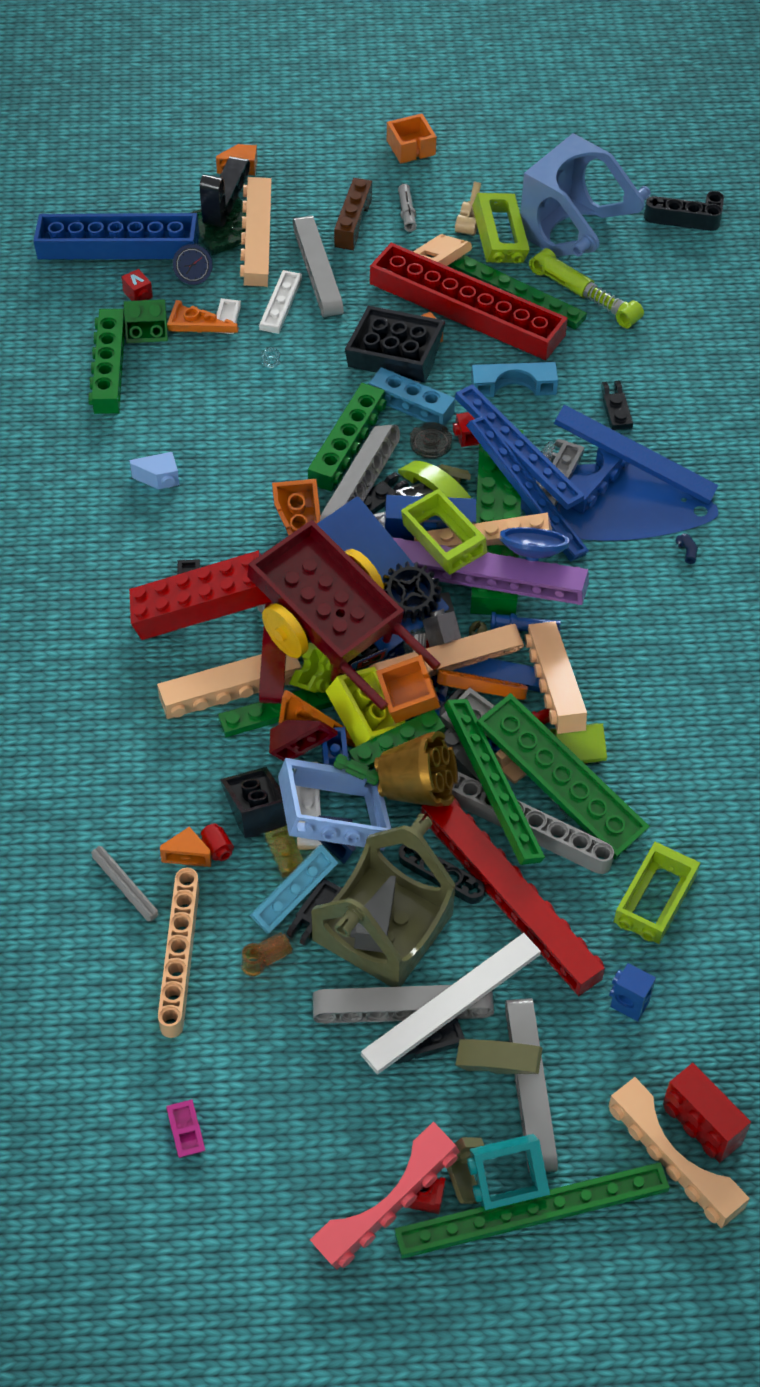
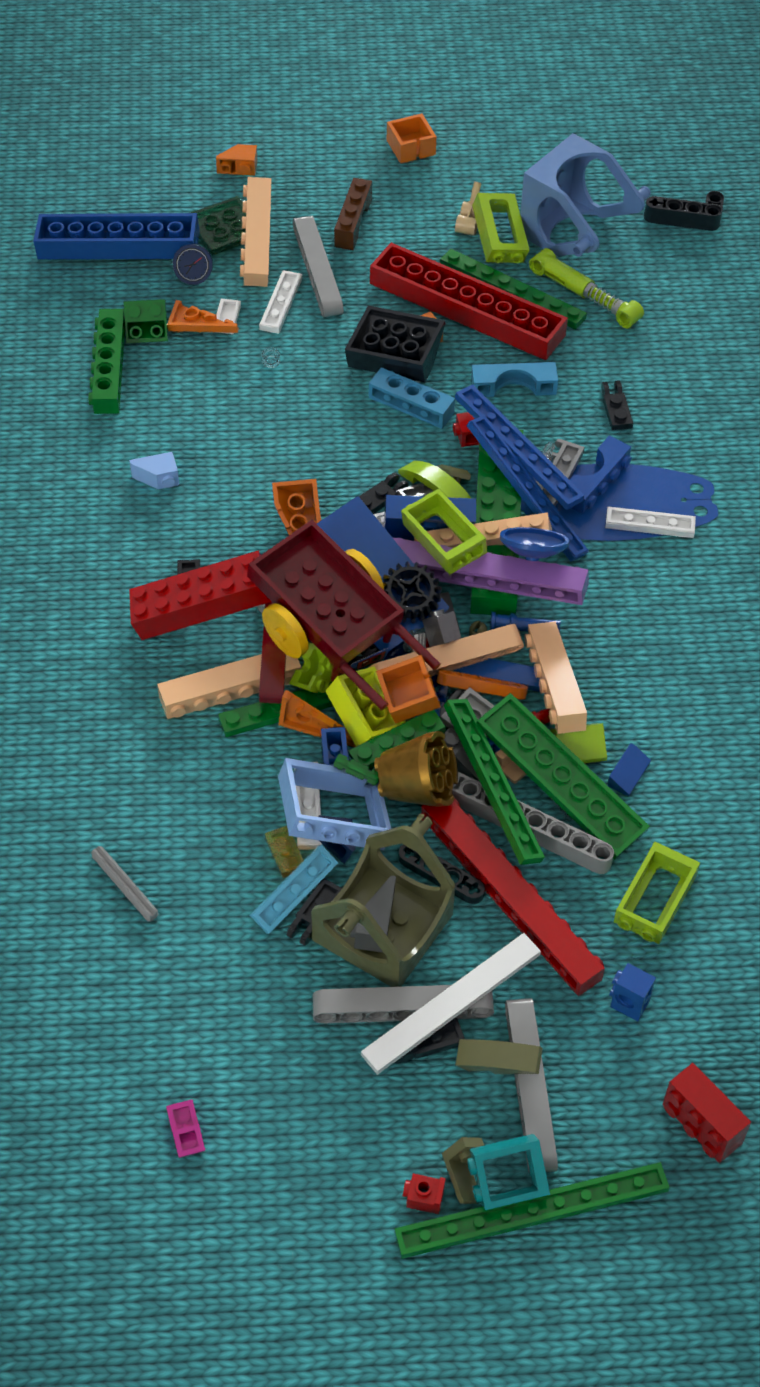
red brick [121,269,153,301] -> none
light nougat beam [158,868,199,1038] -> none
orange slope [160,827,212,867] -> none
black beam [200,156,250,227] -> none
red brick [201,823,234,861] -> none
black slope [220,767,287,838] -> none
clear orange piece [242,932,292,976] -> none
dark red slope [269,720,338,761] -> none
green brick [308,383,387,492] -> none
coral arch [310,1121,460,1270] -> none
light grey beam [320,425,400,521] -> none
light grey pin [398,184,417,232] -> none
clear smoke tile [410,422,452,459] -> none
light nougat container [413,234,472,266] -> none
blue tile [554,405,718,505] -> none
light nougat arch [608,1077,750,1229] -> none
dark blue arm [676,533,698,564] -> none
none -> white tile [605,507,696,538]
none -> blue slope [607,743,651,797]

